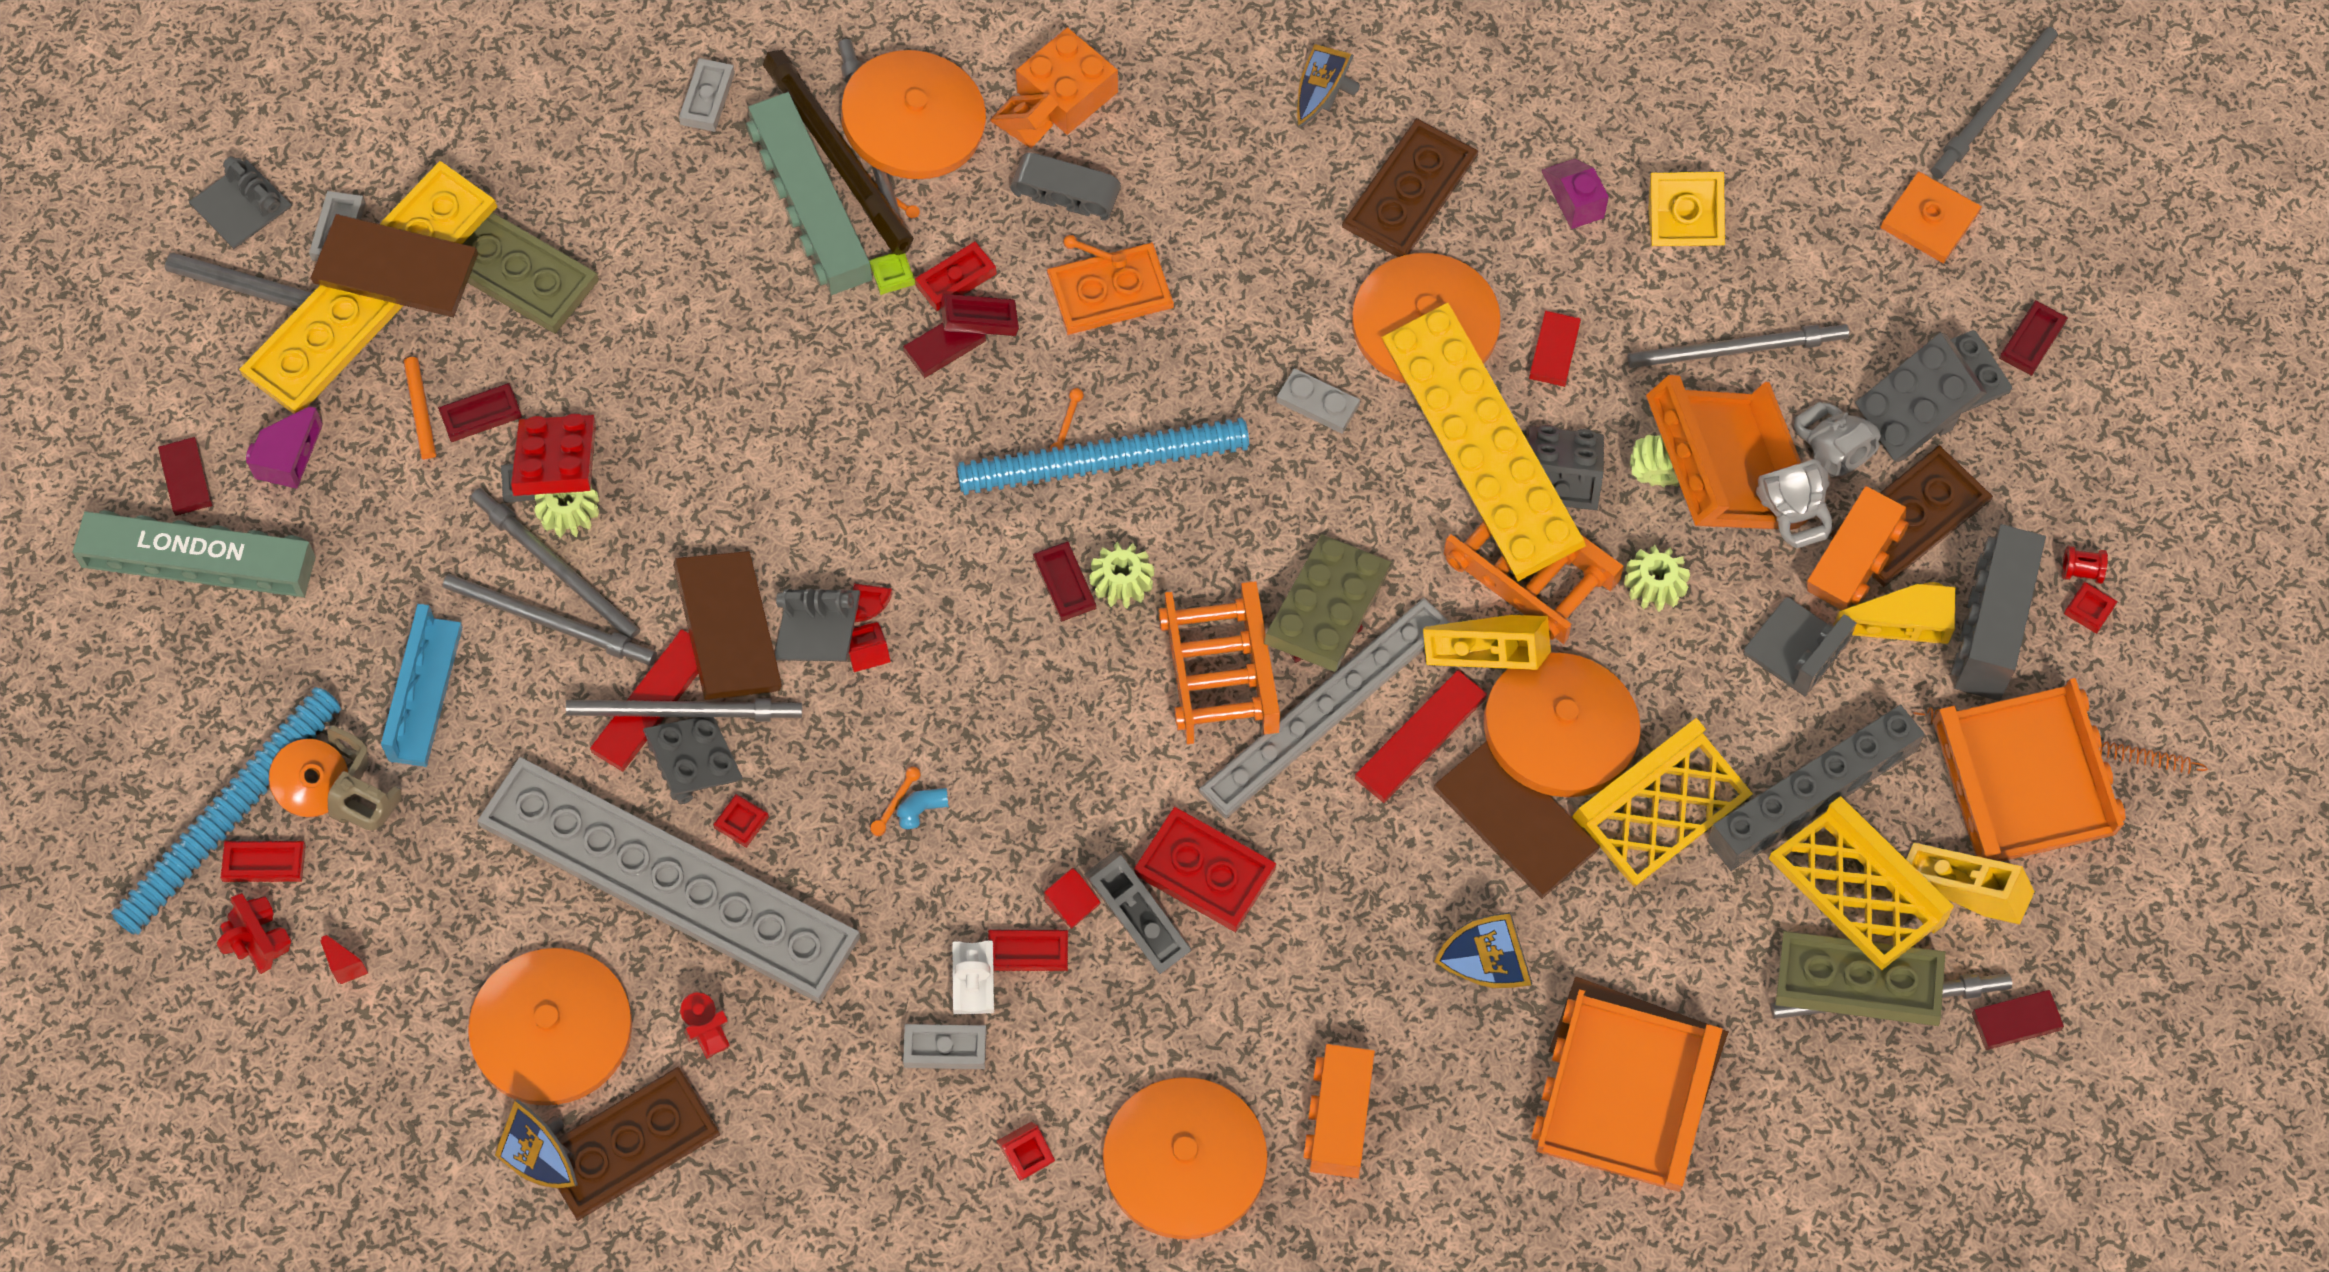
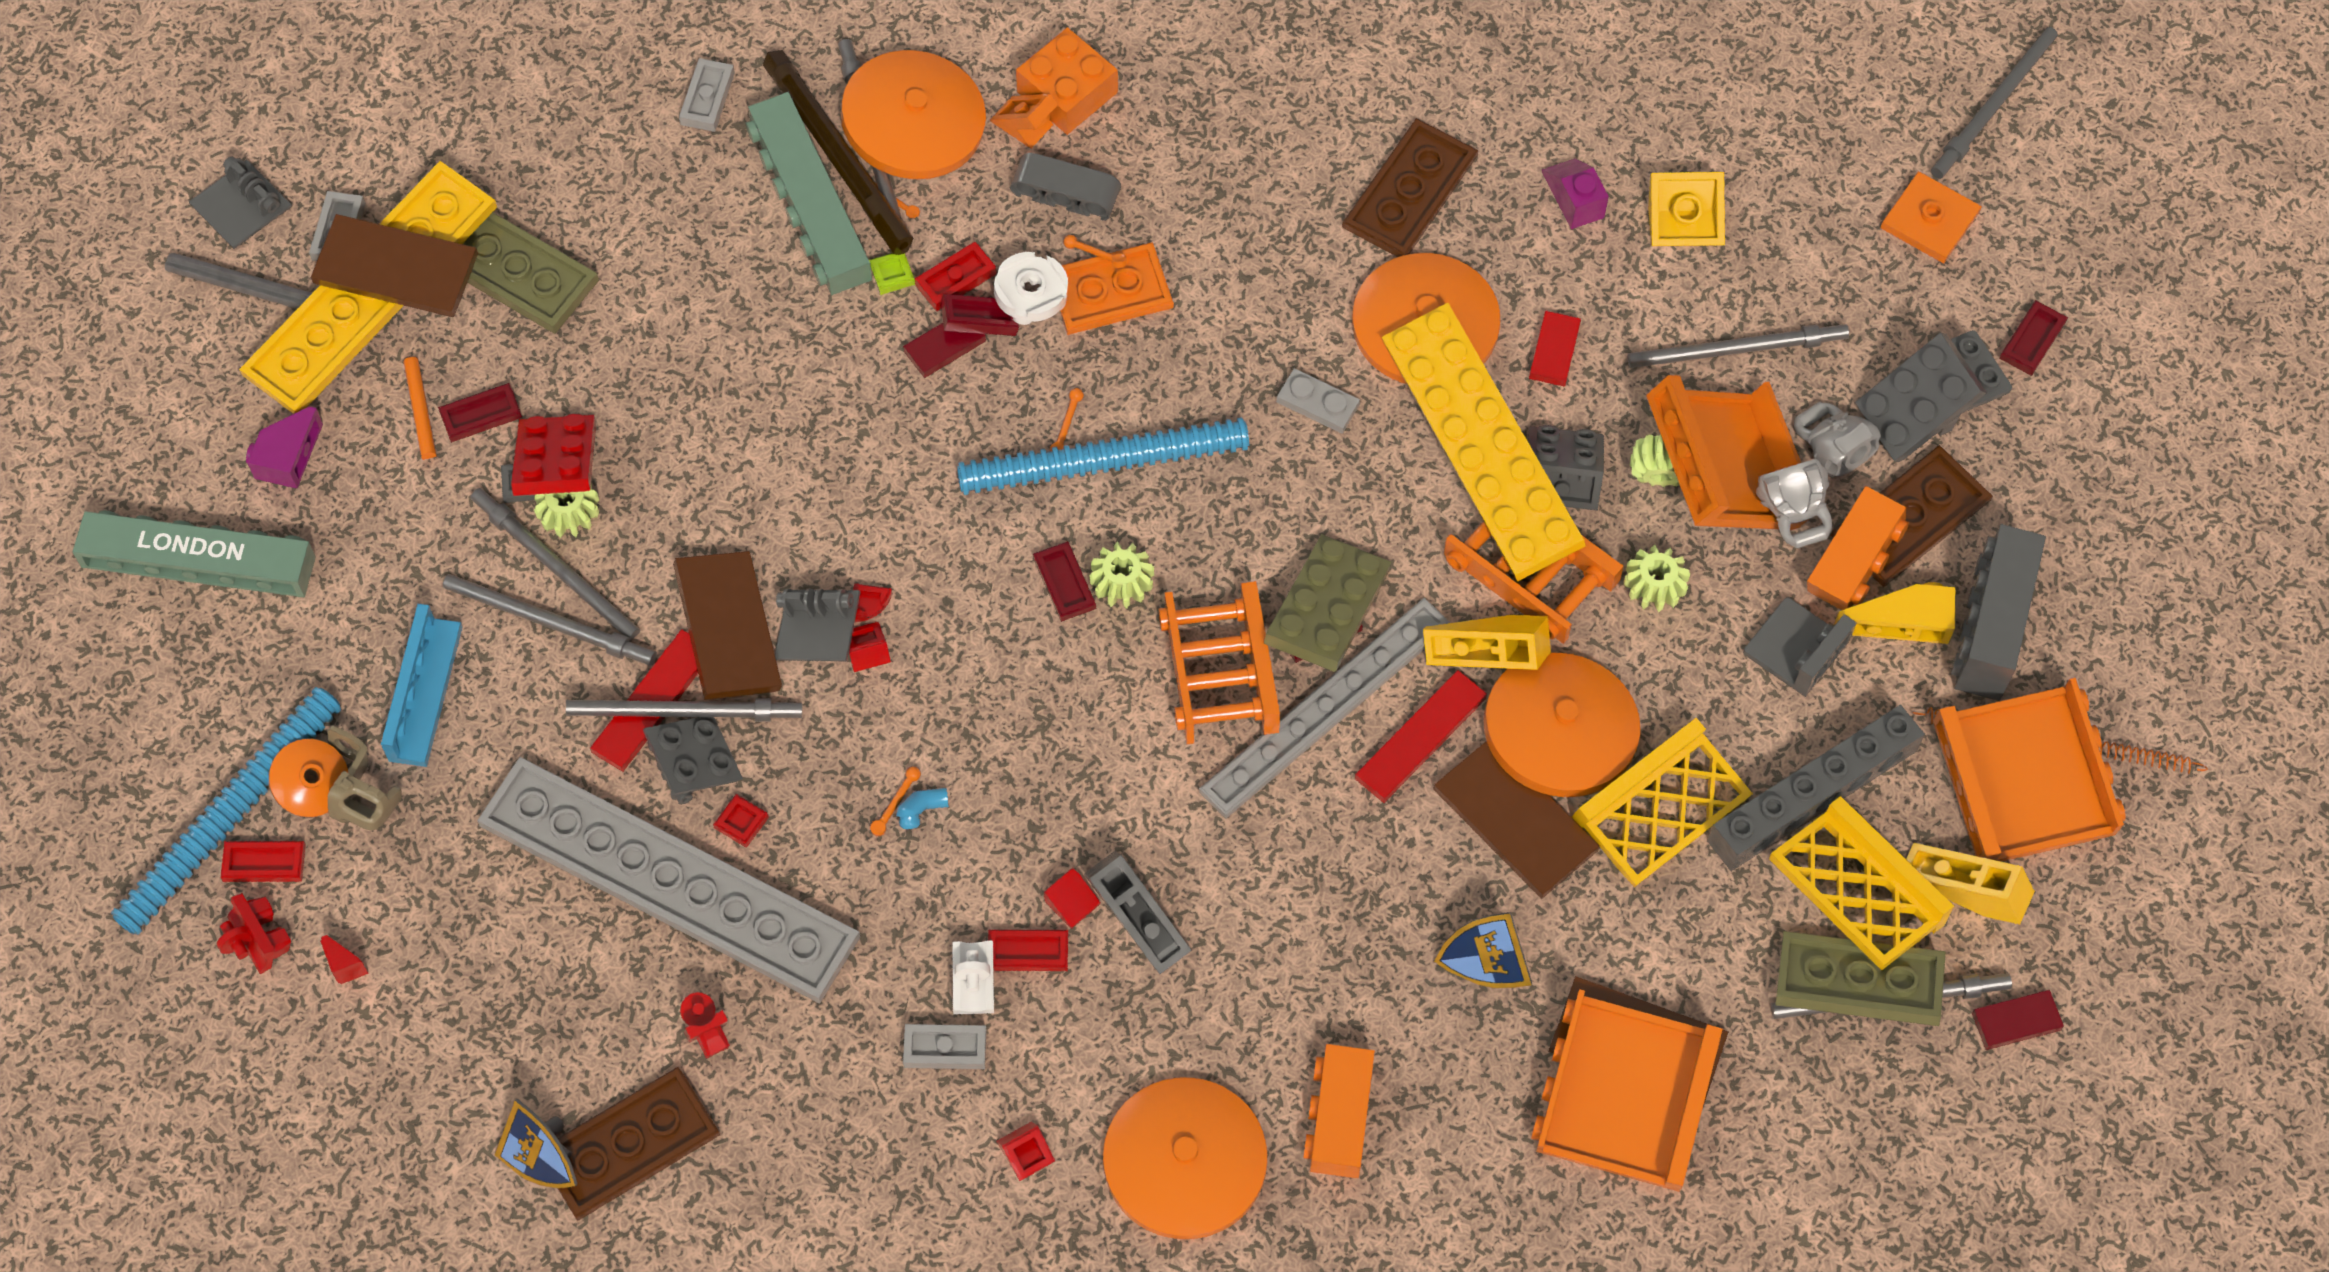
dark red tile [158,437,213,516] -> none
orange dish [468,948,632,1106] -> none
red plate [1133,806,1277,933] -> none
shield [1297,44,1360,127] -> none
red bush [2062,545,2108,584] -> none
red tile [2064,582,2118,634] -> none
none -> white plate [994,252,1068,325]

